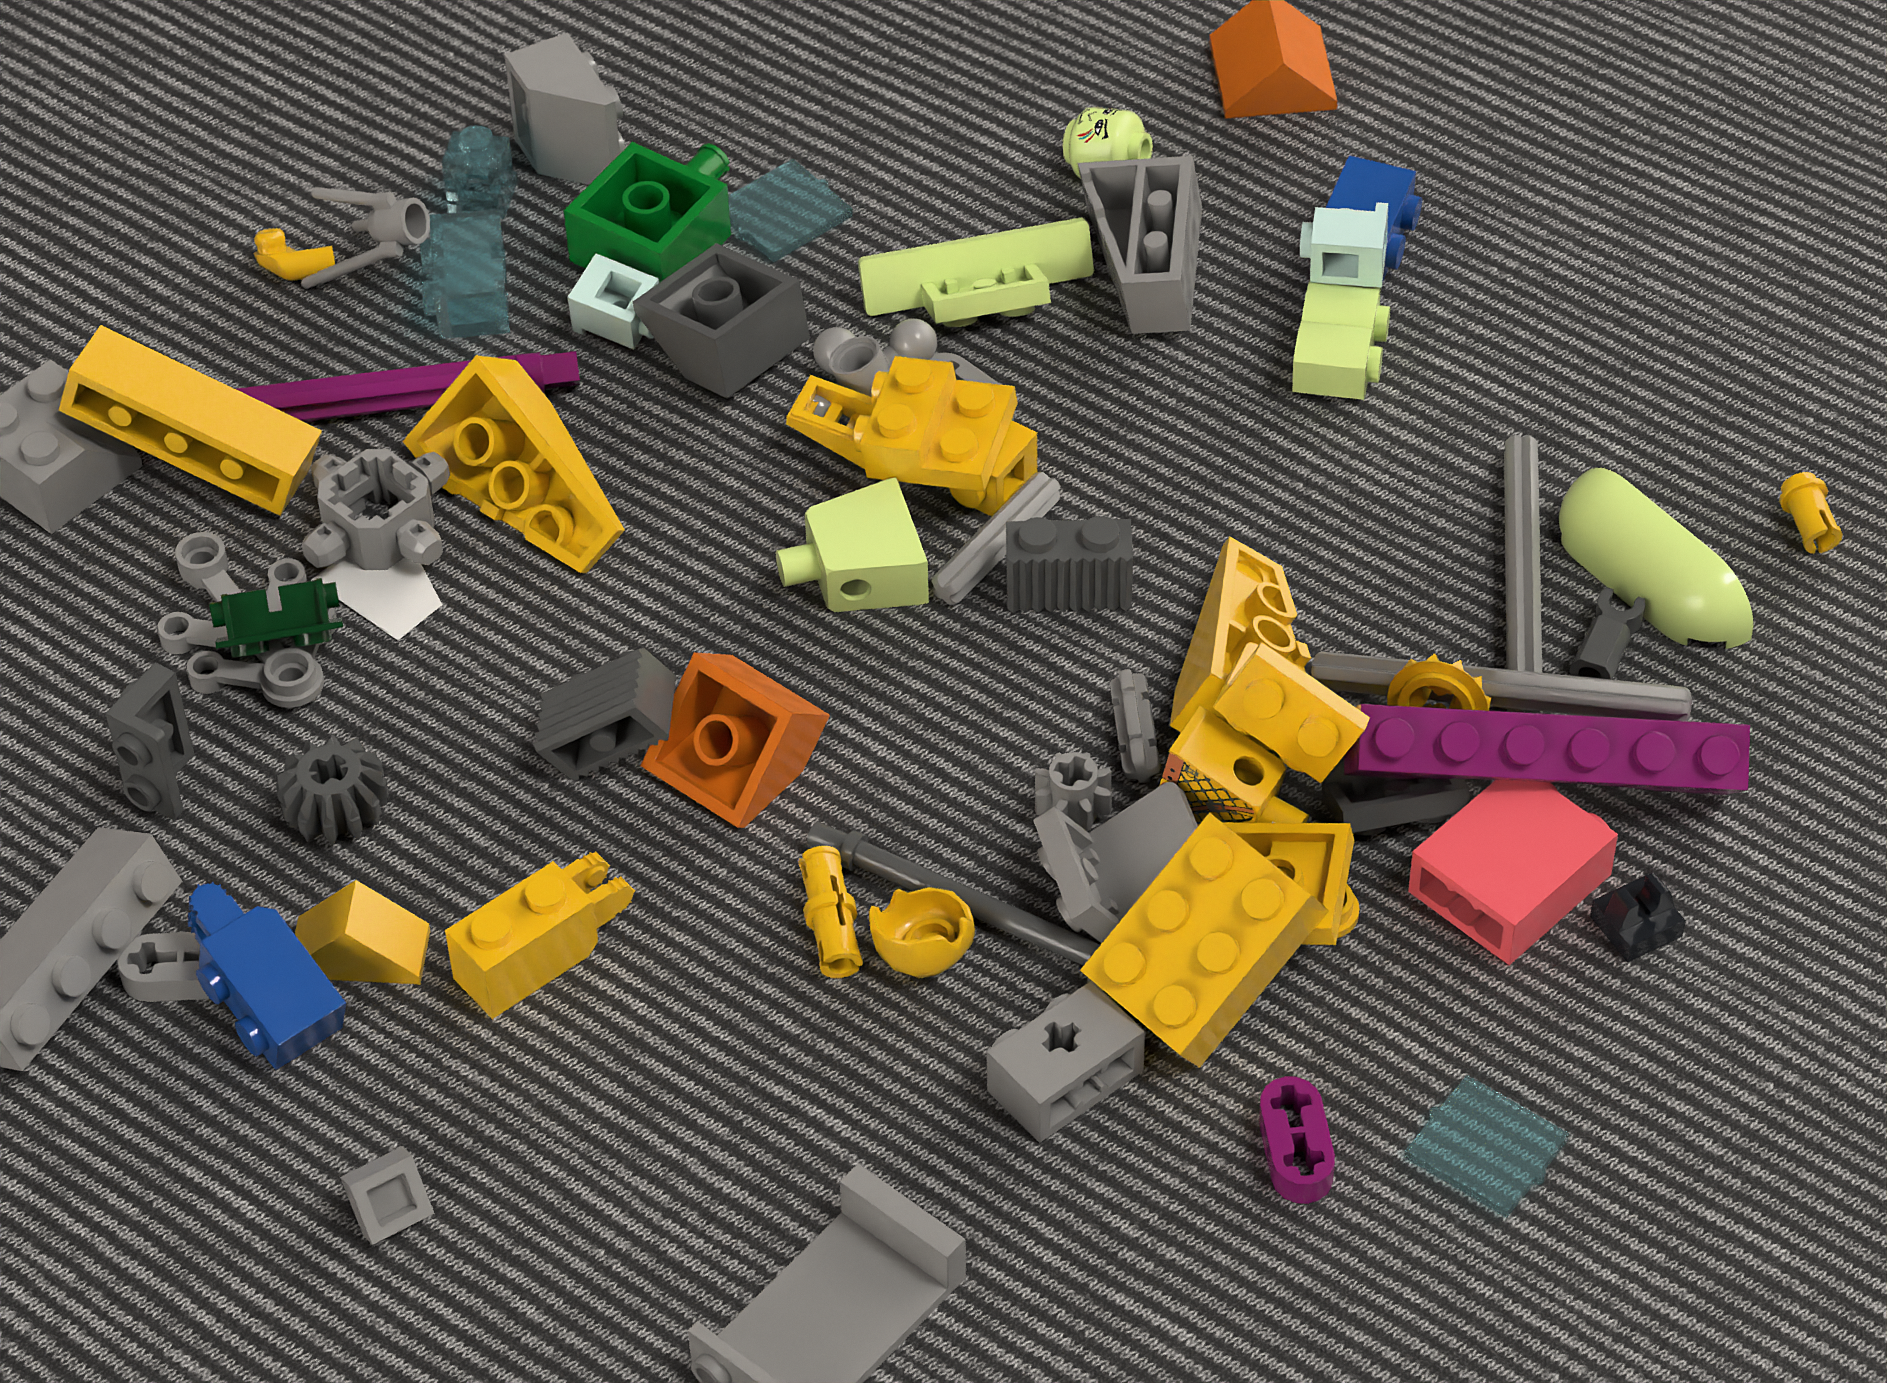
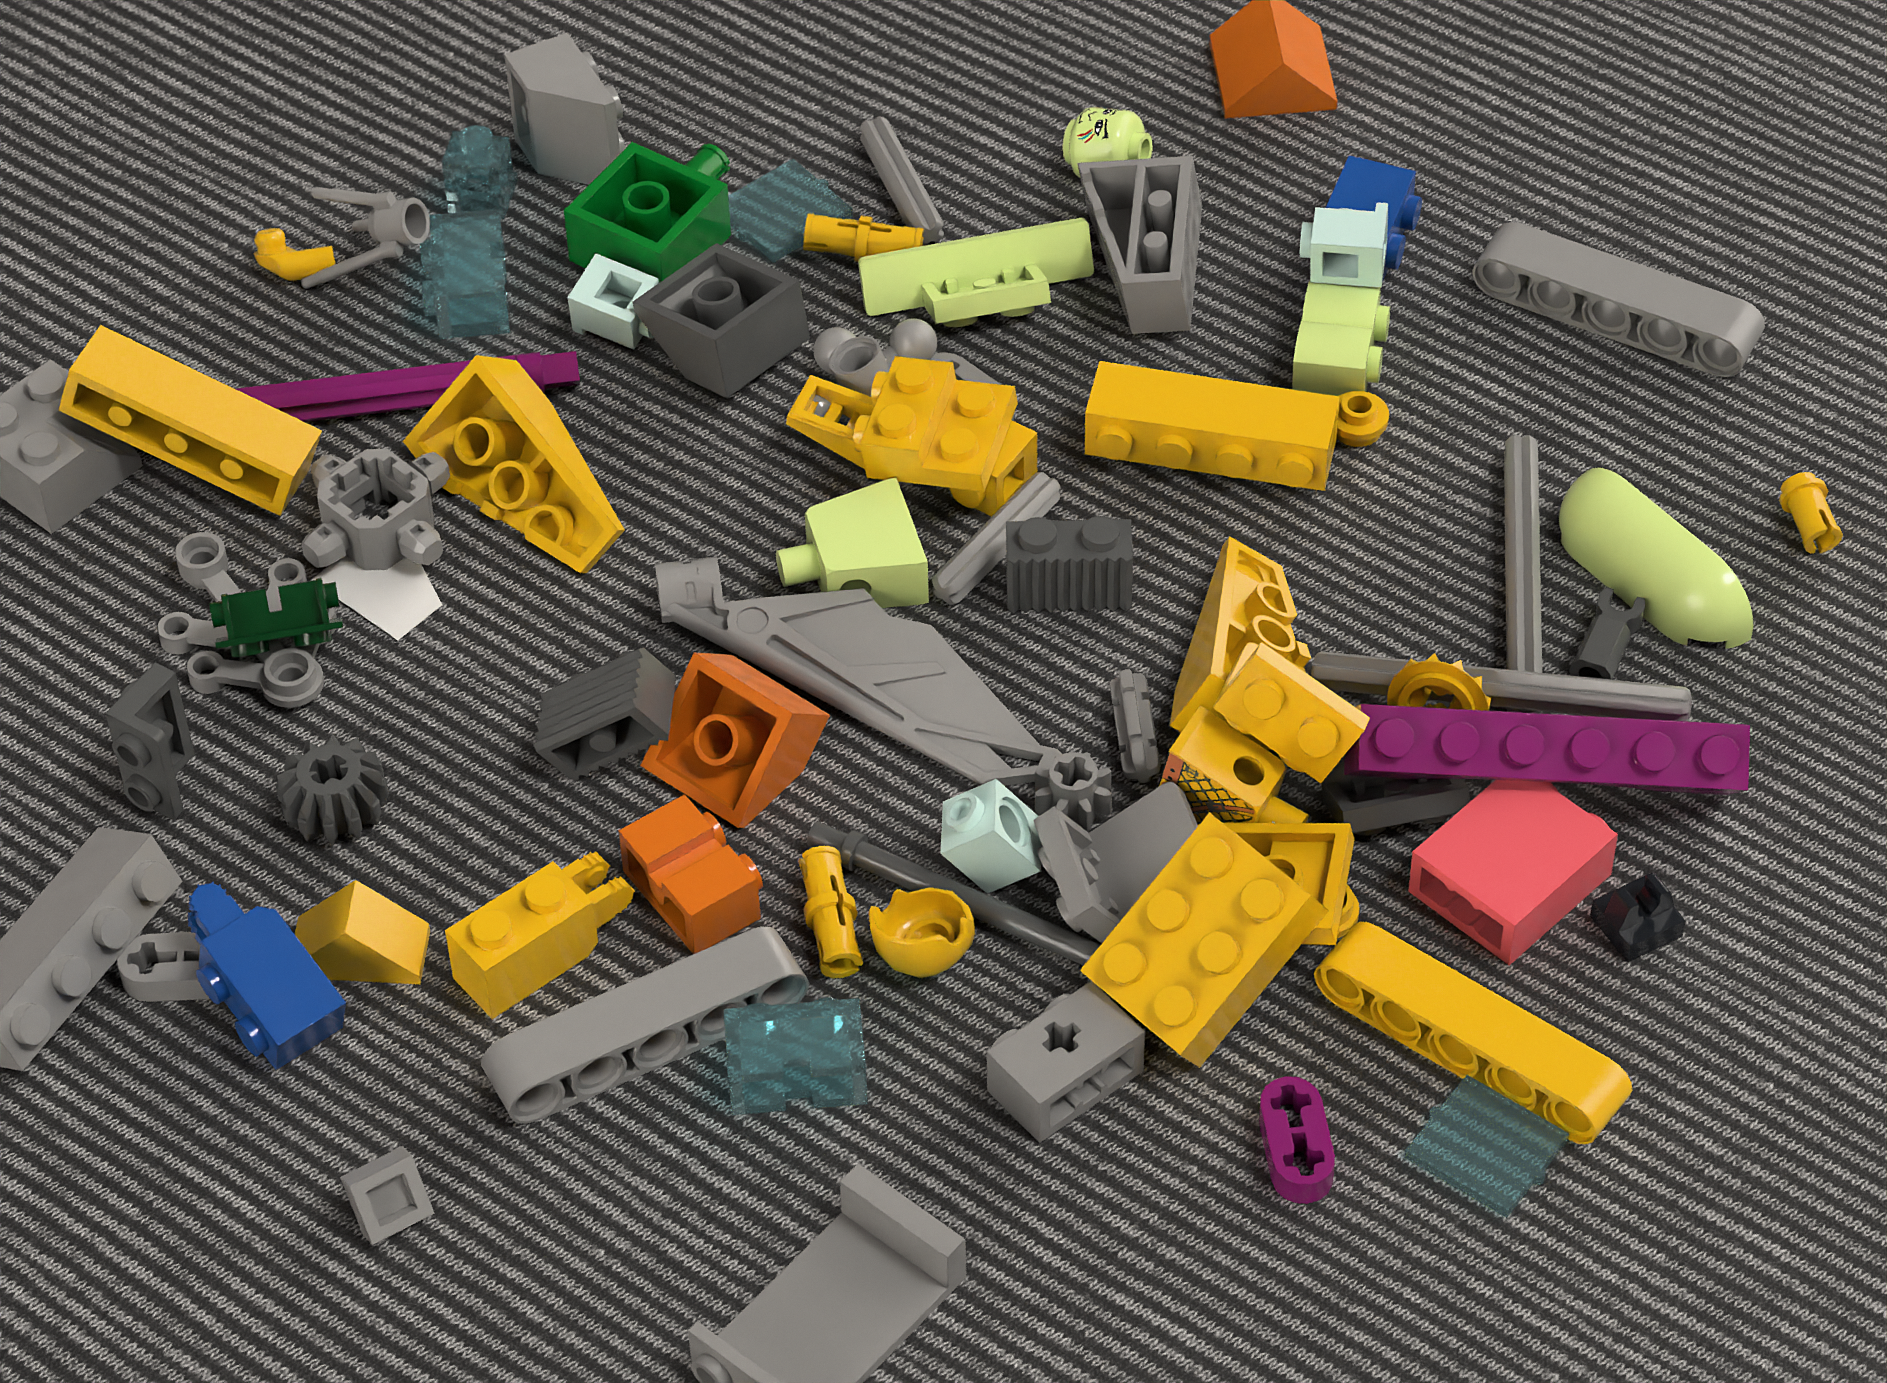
none -> light grey beam [481,926,809,1124]
none -> orange brick [618,794,763,954]
none -> light grey wing [655,556,1062,786]
none -> clear light blue brick [723,998,868,1115]
none -> yellow pin [803,213,924,262]
none -> light grey axle [860,116,944,246]
none -> light aqua brick [940,779,1042,894]
none -> yellow brick [1085,361,1340,491]
none -> yellow beam [1314,922,1632,1145]
none -> yellow plate [1337,391,1389,447]
none -> light grey beam [1472,222,1765,377]

